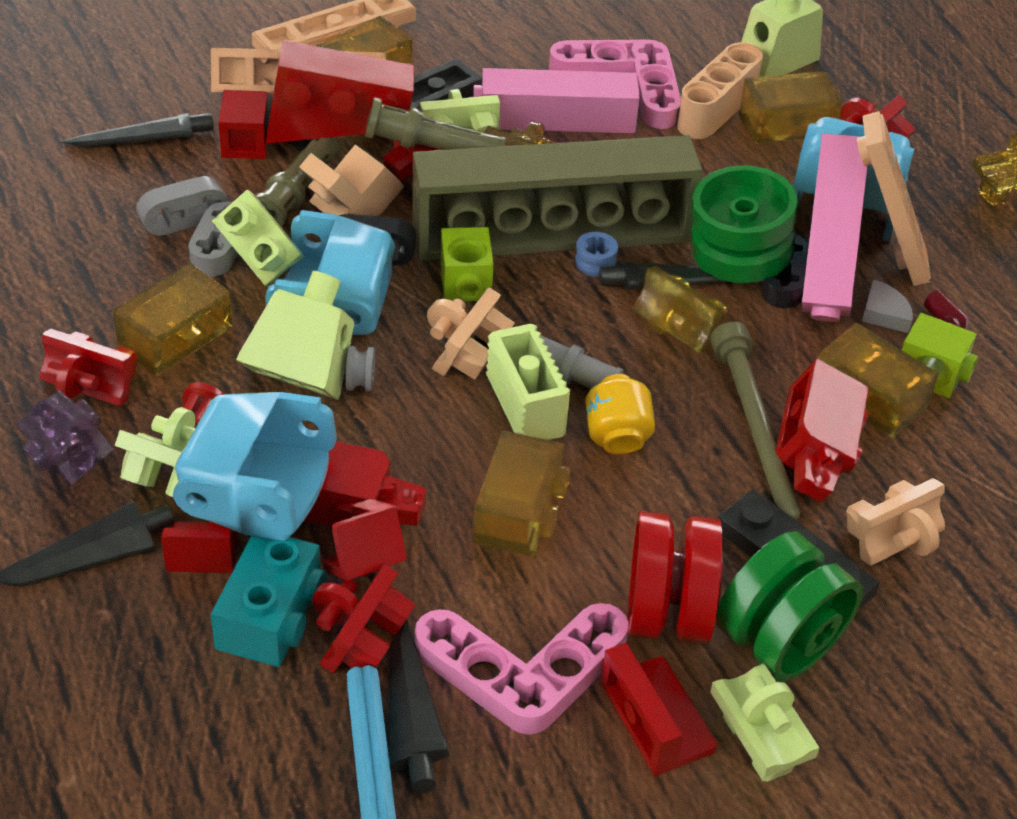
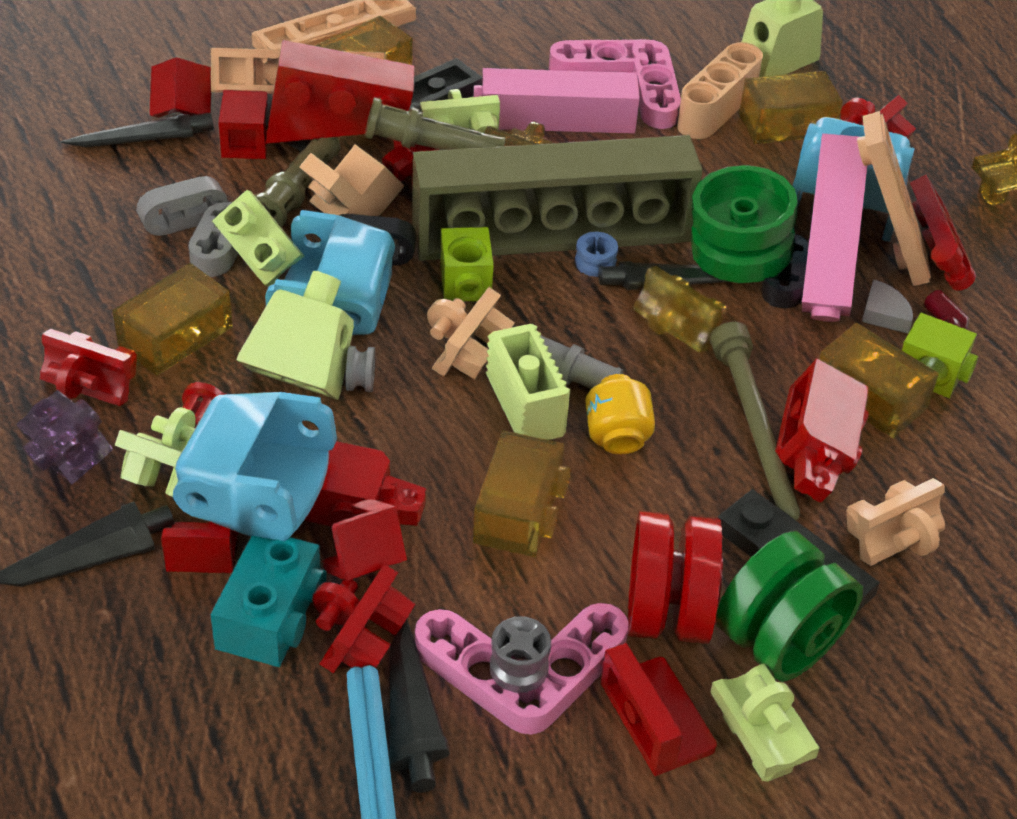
none -> red panel [149,57,212,118]
none -> flat silver wheel [490,617,551,693]
none -> red plate [910,174,976,291]

